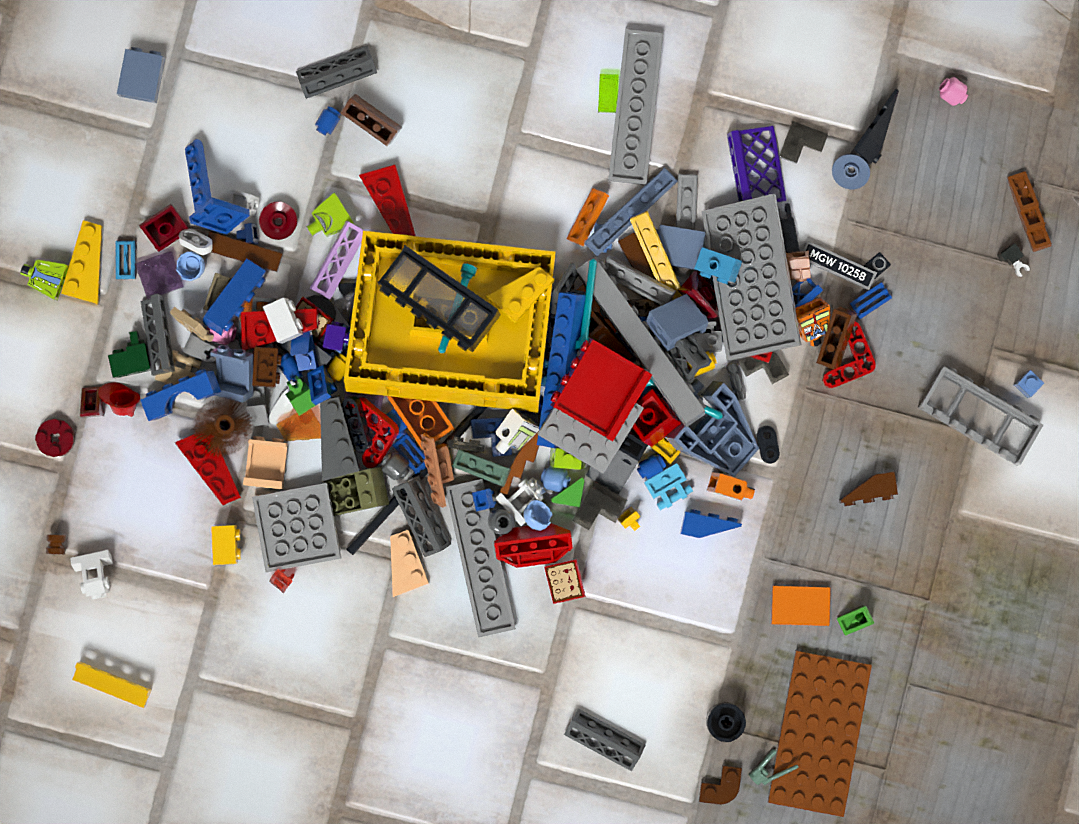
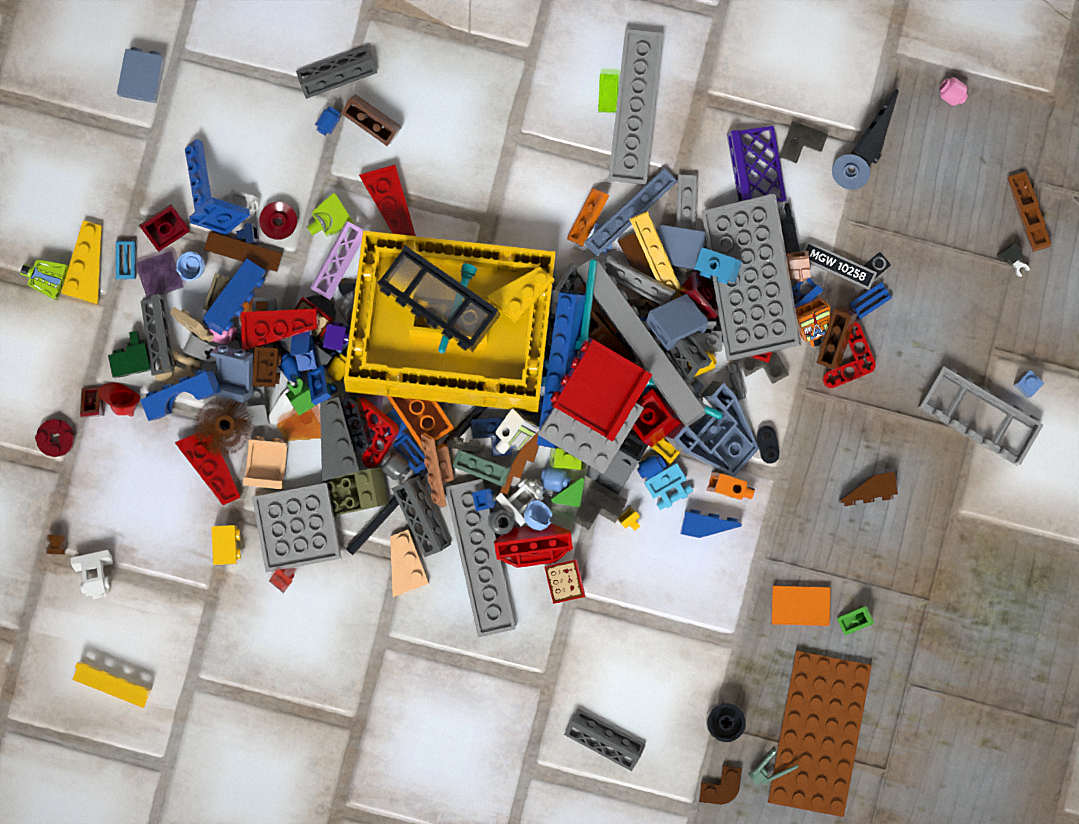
white plate [179,229,213,255] -> none
white brick [263,298,303,344] -> none

